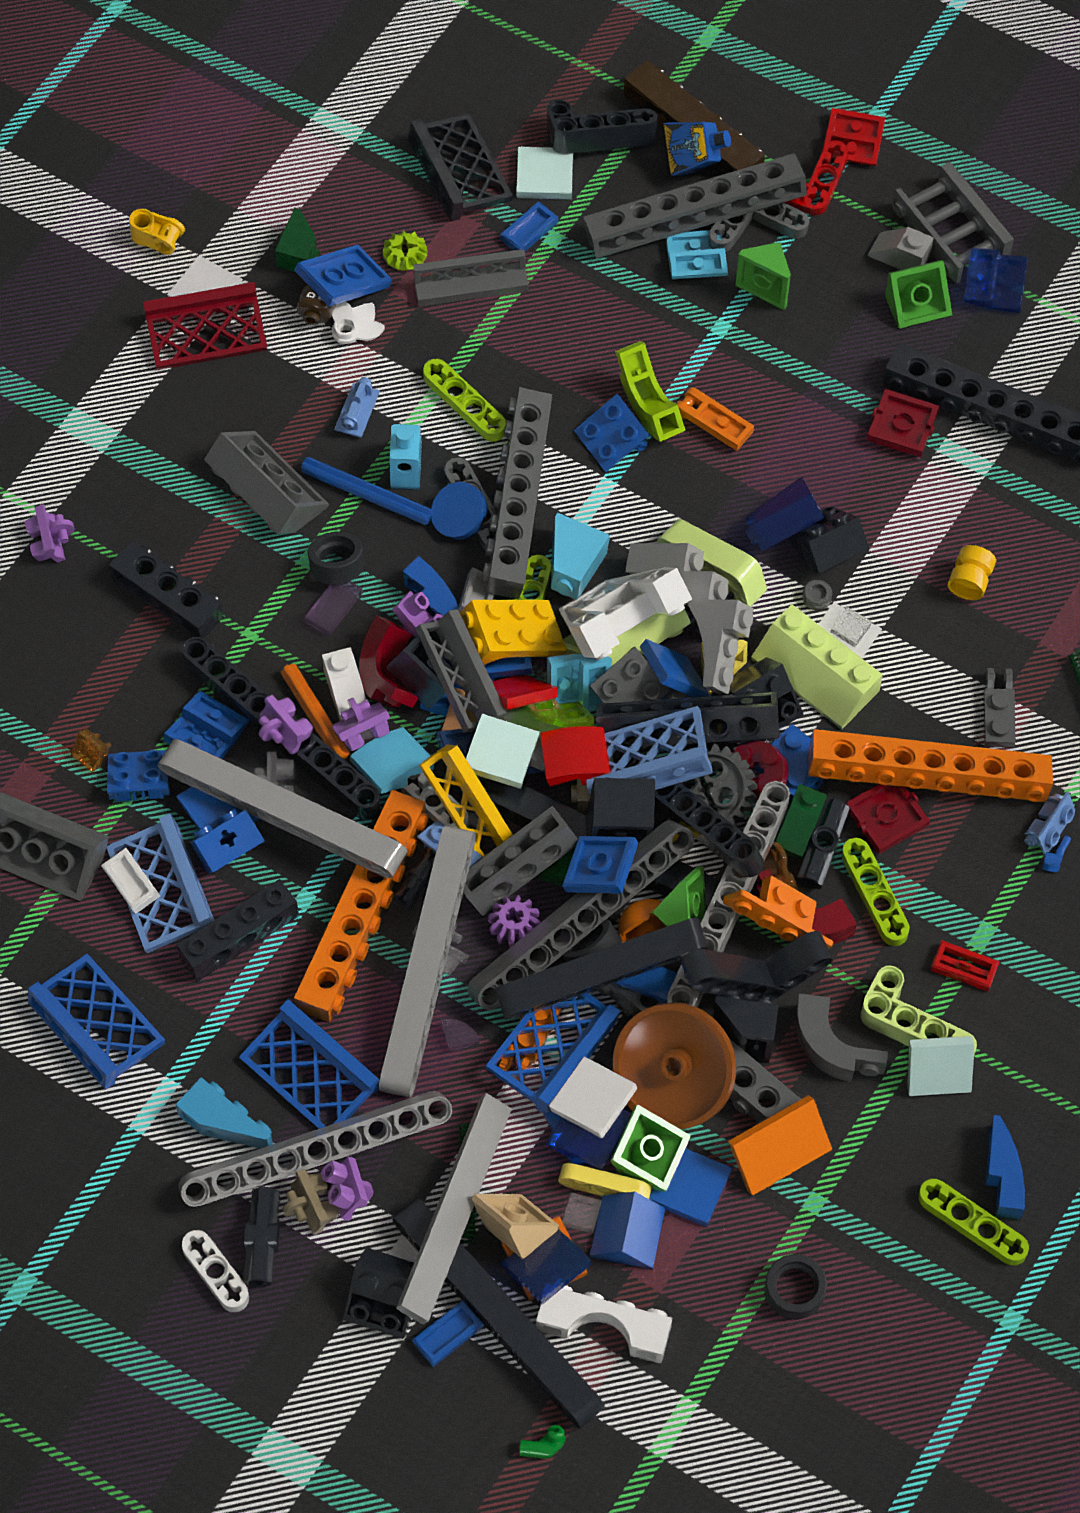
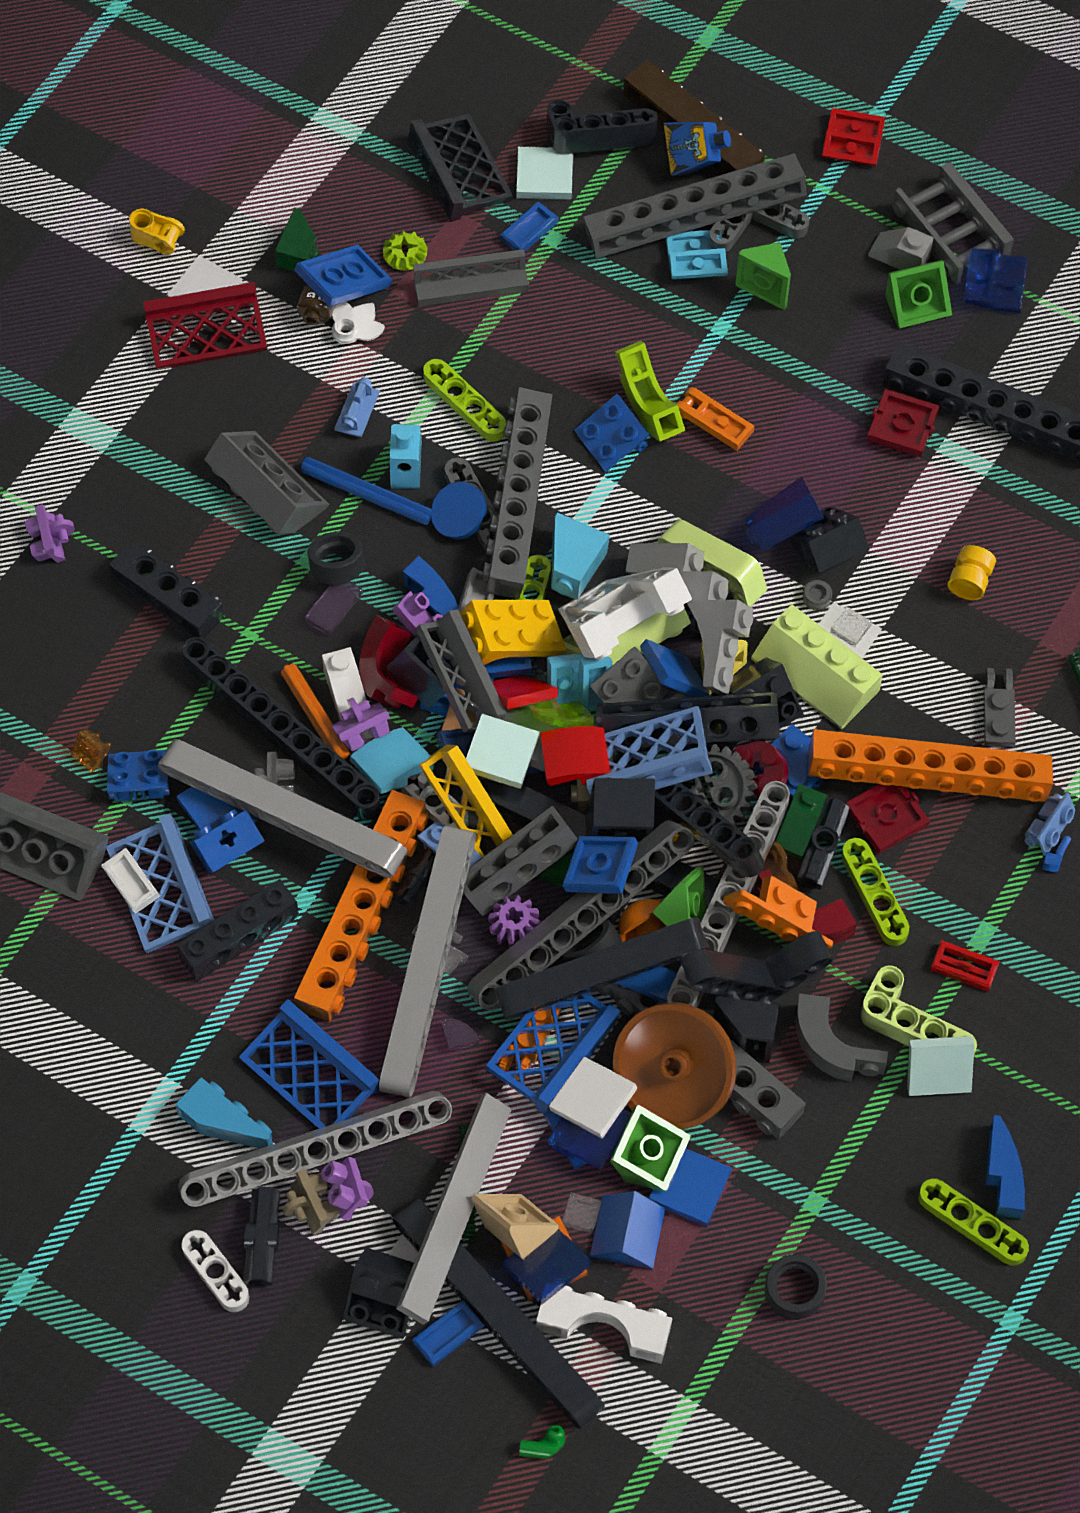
blue fence [28,954,165,1090] -> none
blue slope [163,691,249,759] -> none
medium lavender hips [259,695,313,754] -> none
light yellow beam [558,1163,652,1199] -> none
orange tile [728,1095,832,1196] -> none
red beam [783,141,848,216] -> none

